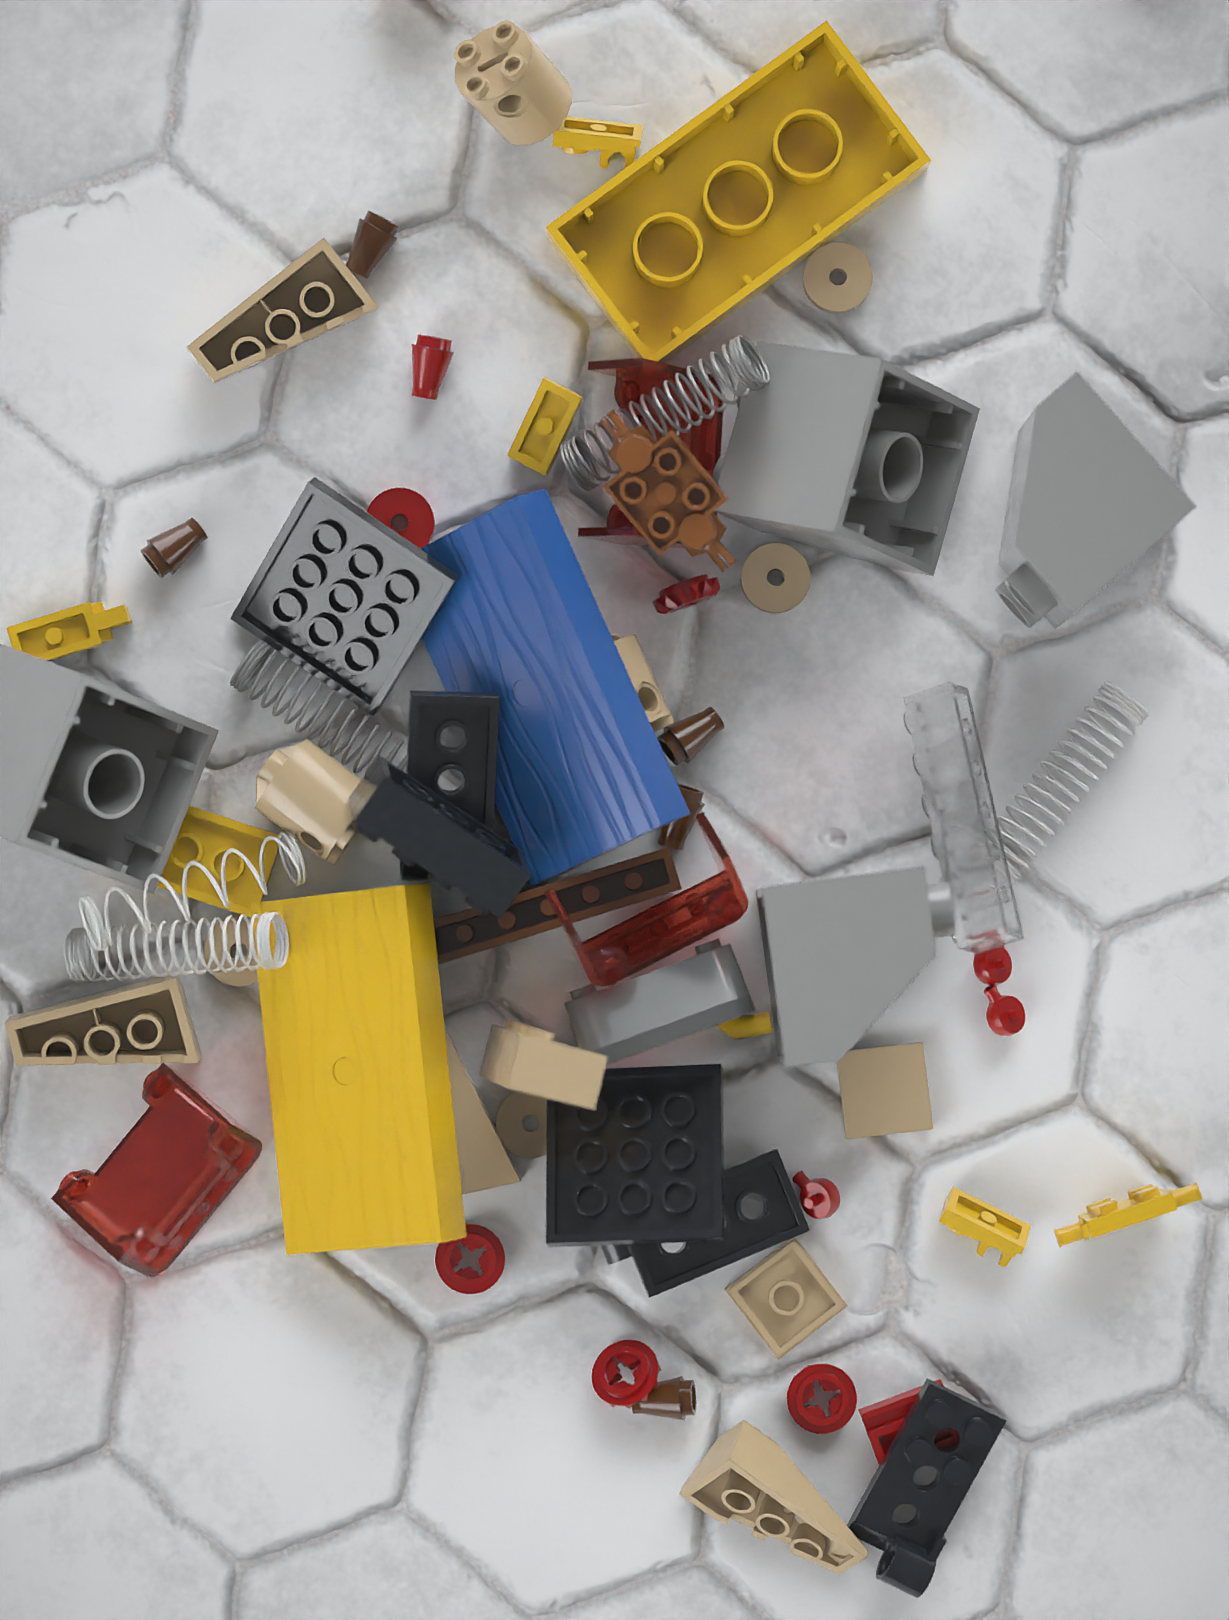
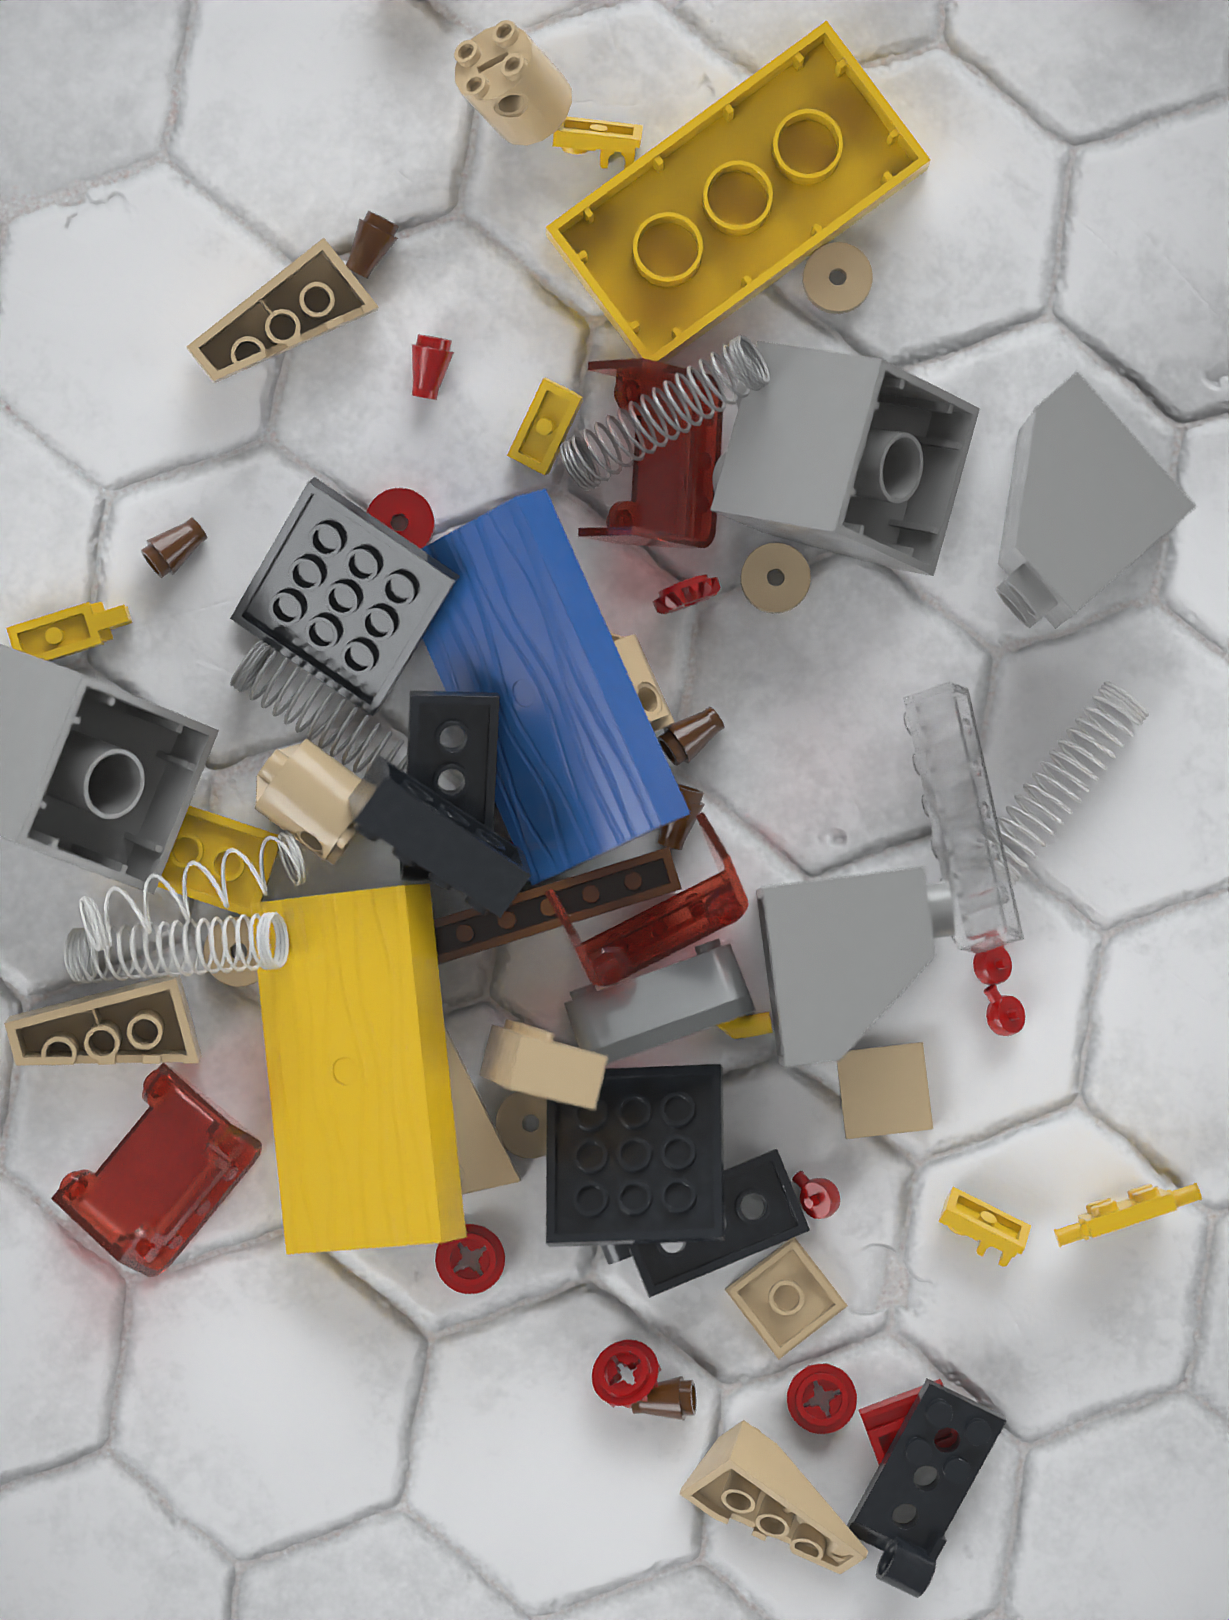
dark orange piece [599,409,737,572] -> none

